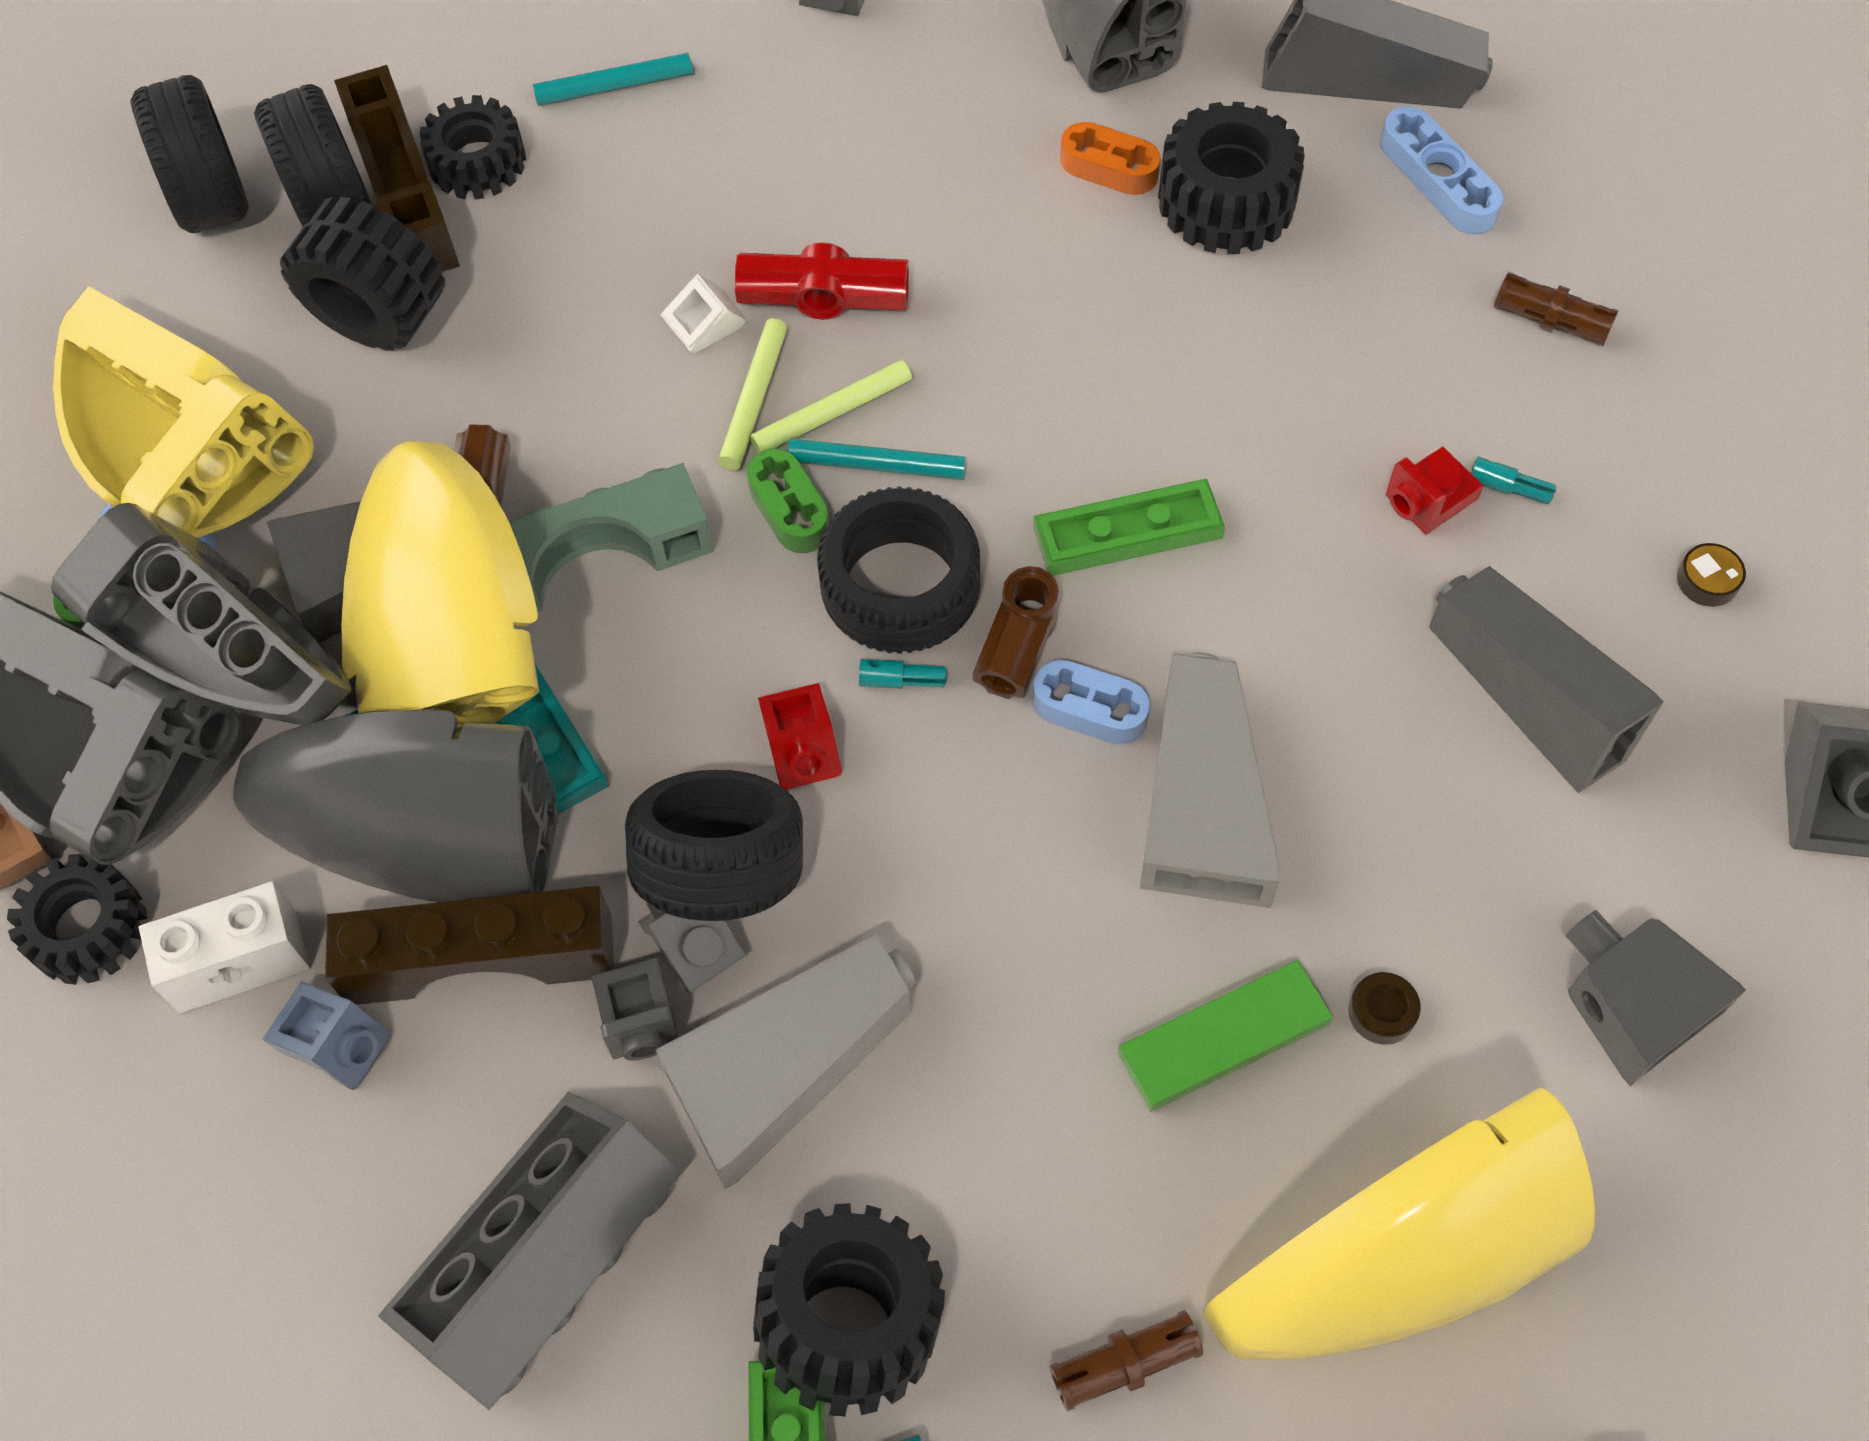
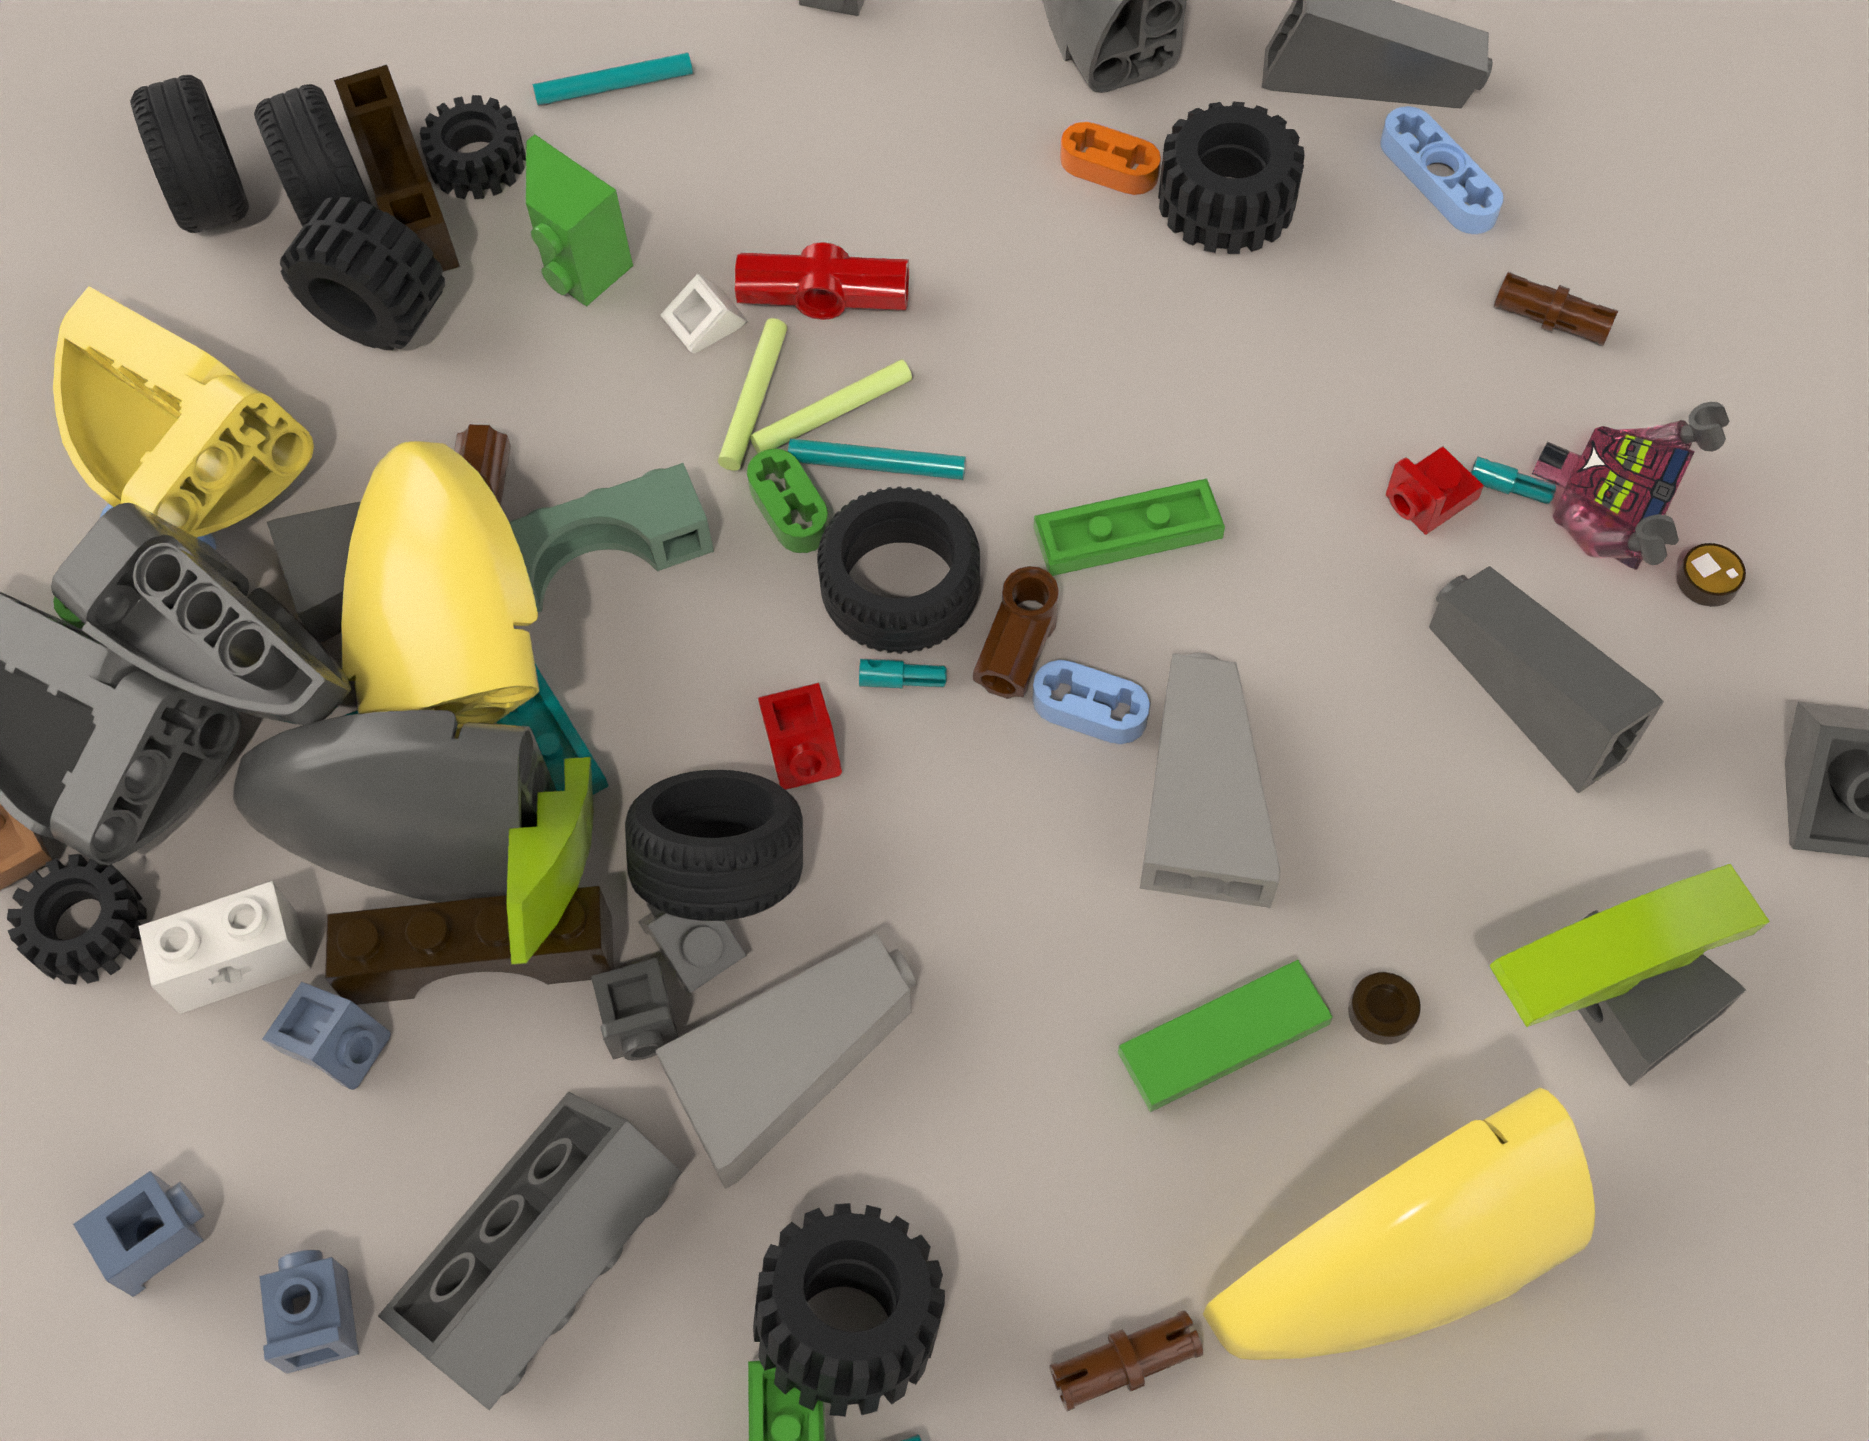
none -> sand blue brick [73,1171,205,1297]
none -> sand blue brick [259,1250,359,1374]
none -> lime slope [507,757,594,964]
none -> bright green slope [526,134,633,307]
none -> lime slope [1489,864,1770,1027]
none -> torso [1532,401,1730,570]

